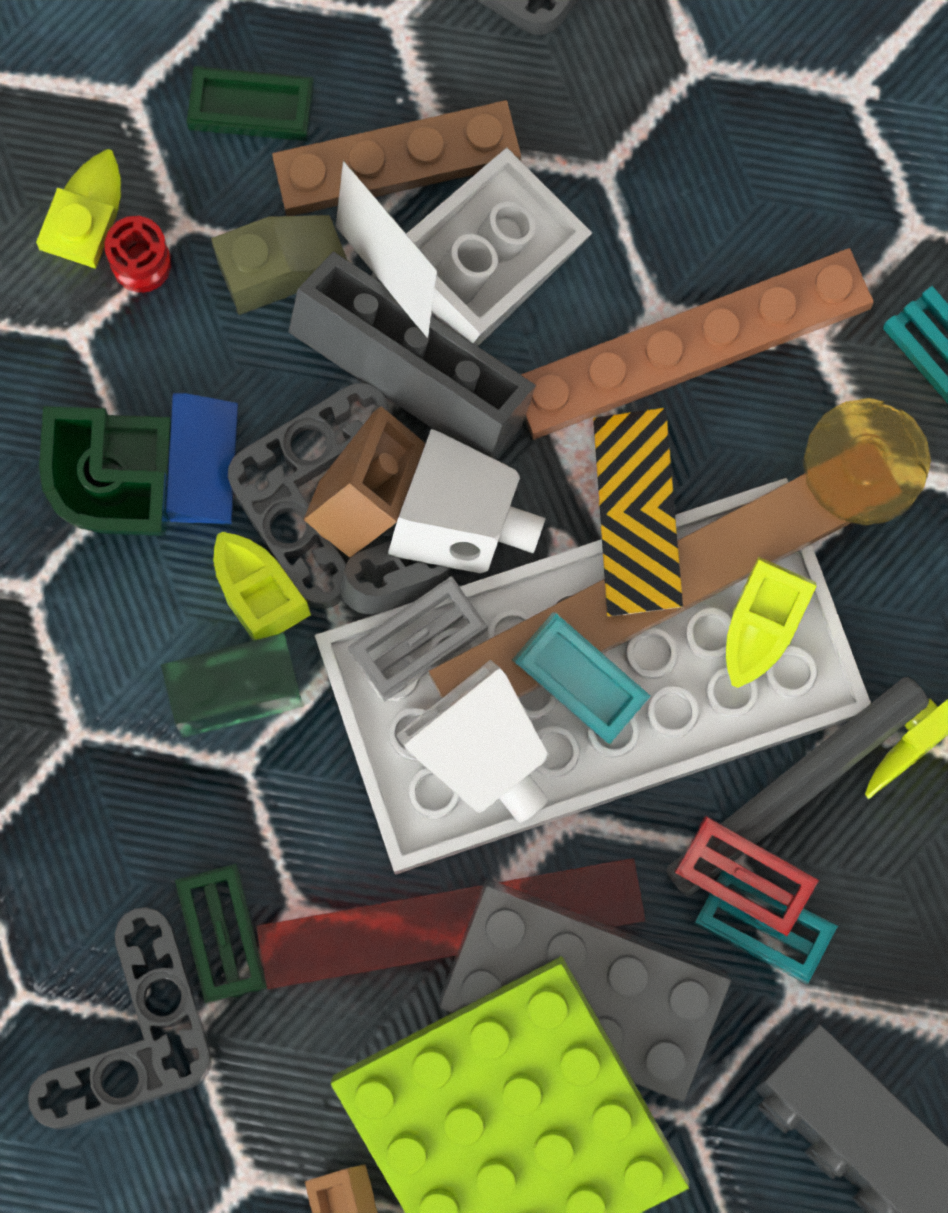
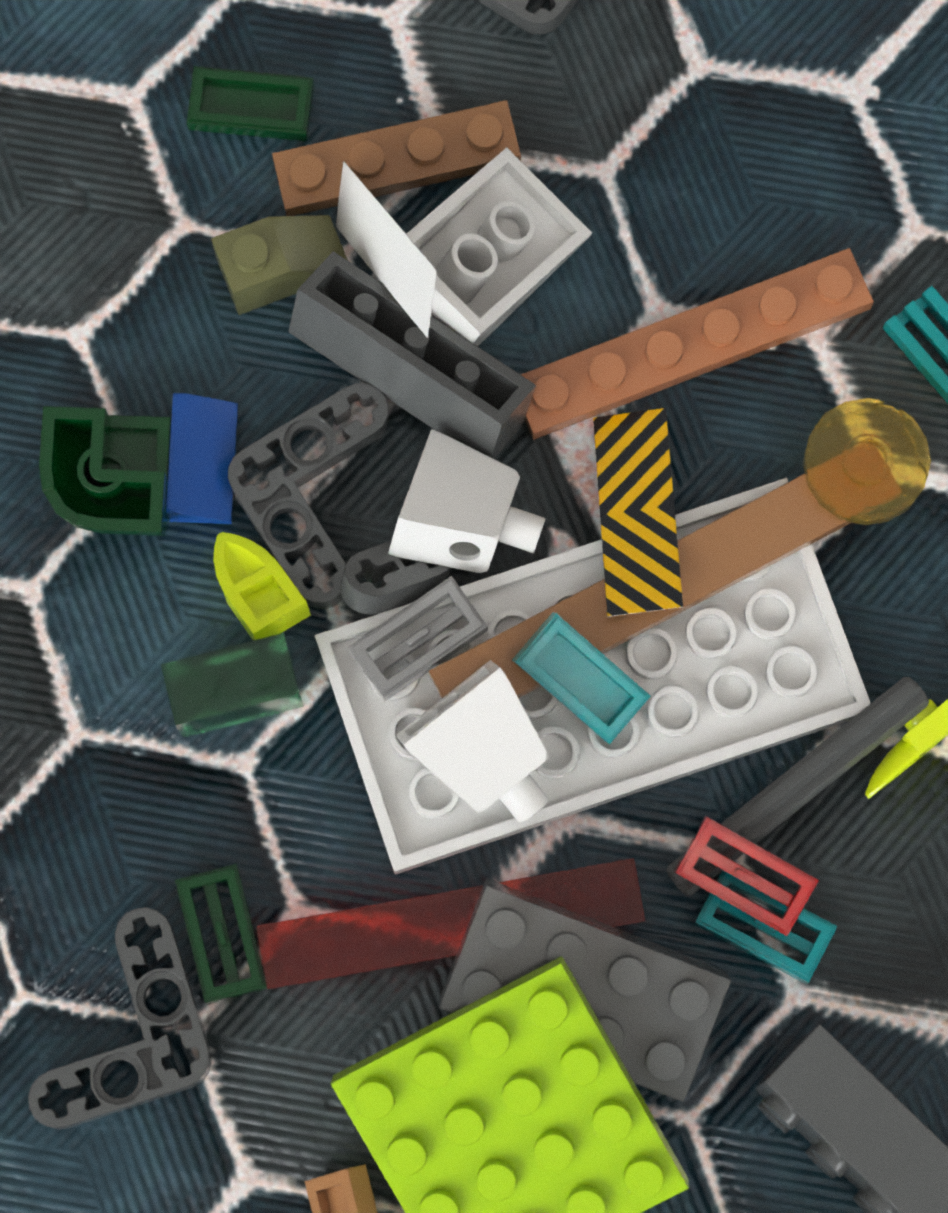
neon yellow plate [36,149,121,269] -> none
red wheel [104,216,172,293] -> none
medium nougat slope [303,406,426,558] -> none
neon yellow plate [726,556,817,688] -> none

